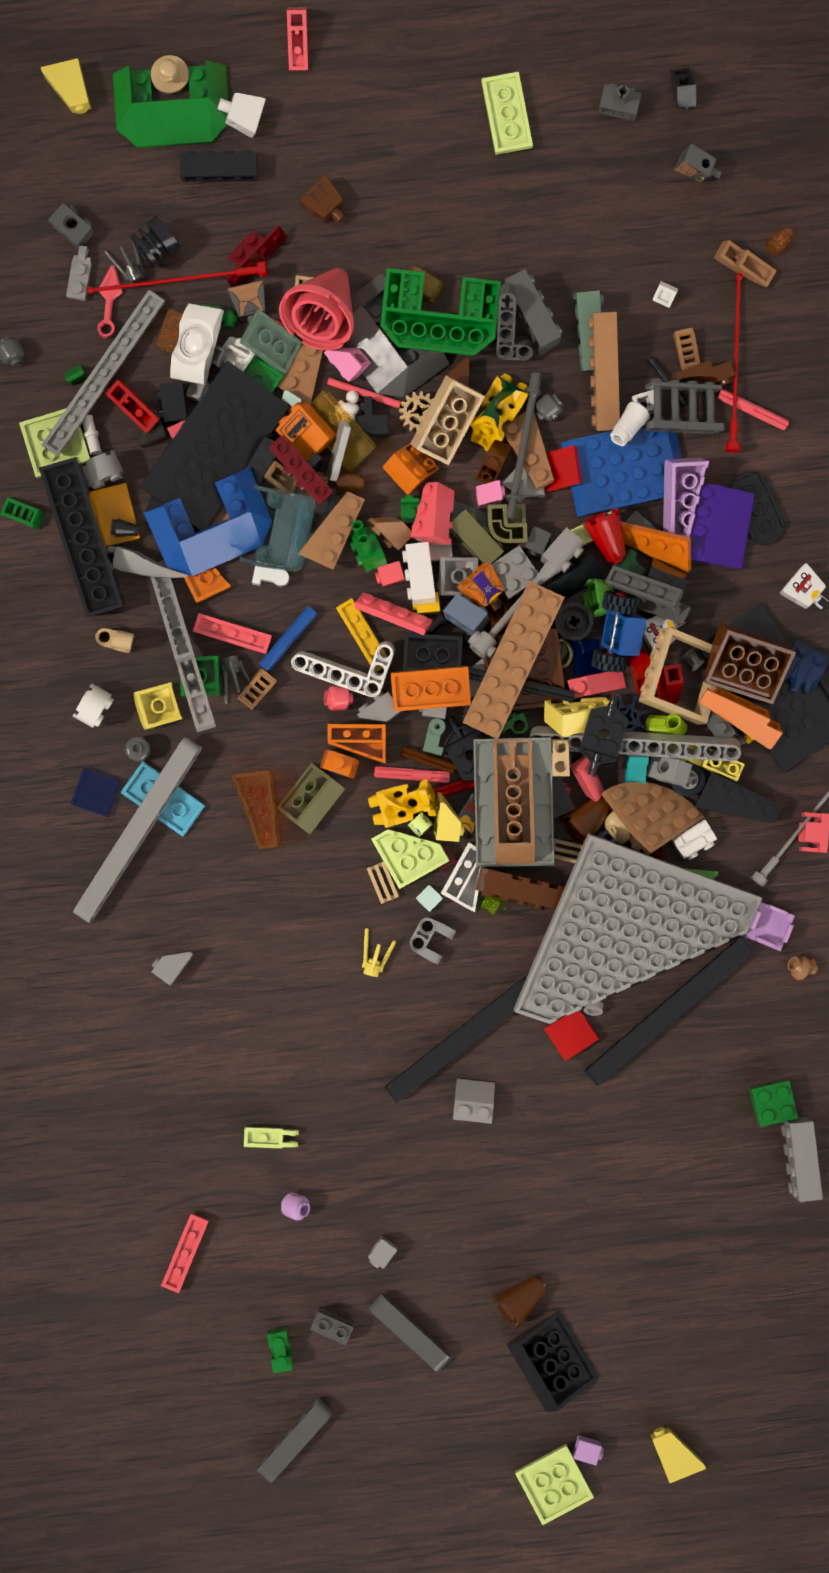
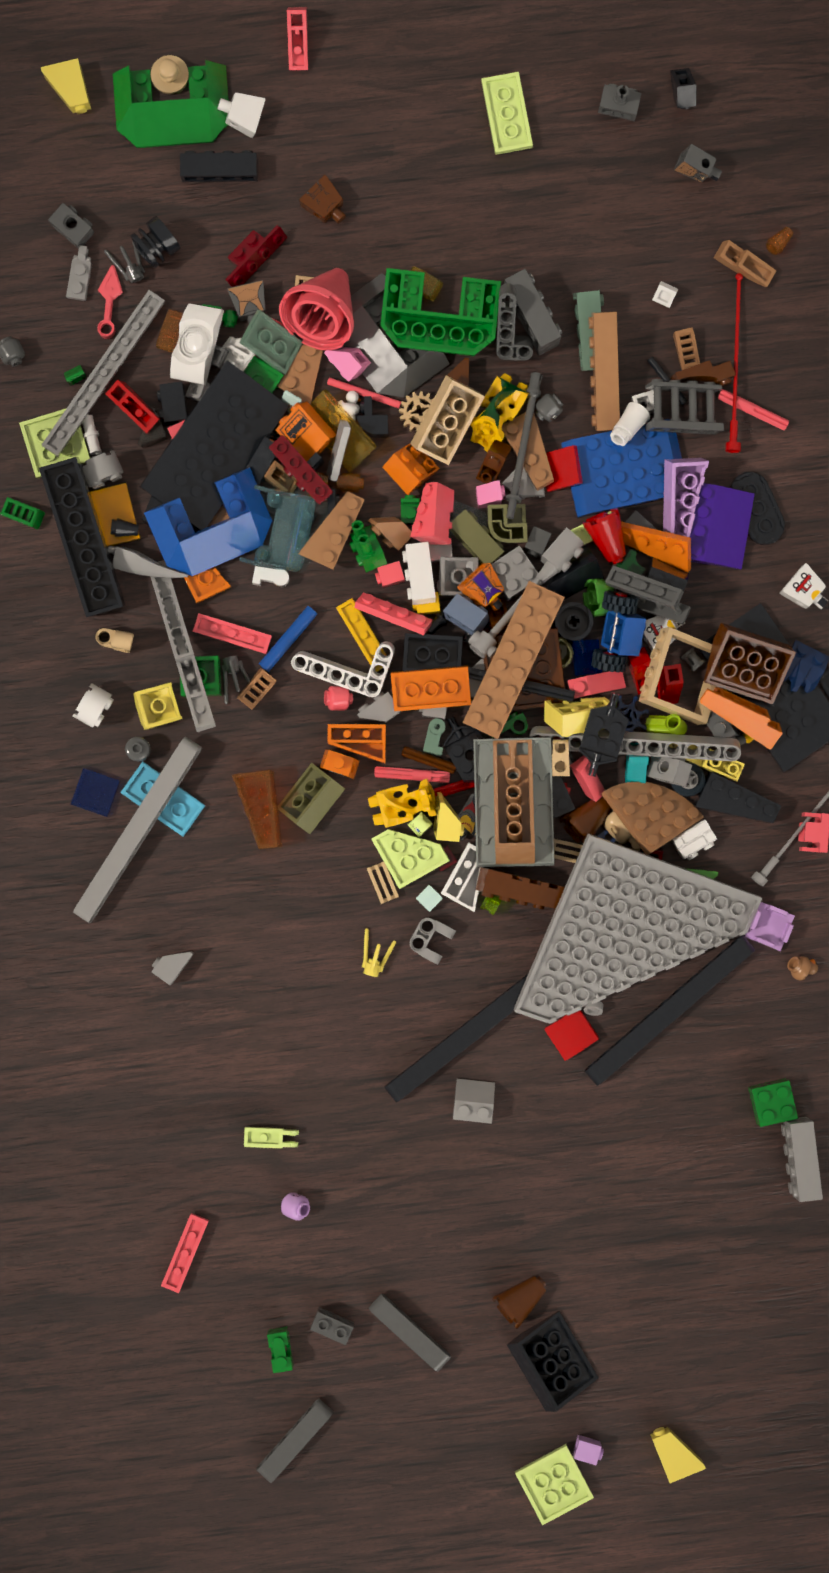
red piece [87,261,268,294] -> none
light grey brick [368,1236,397,1269] -> none

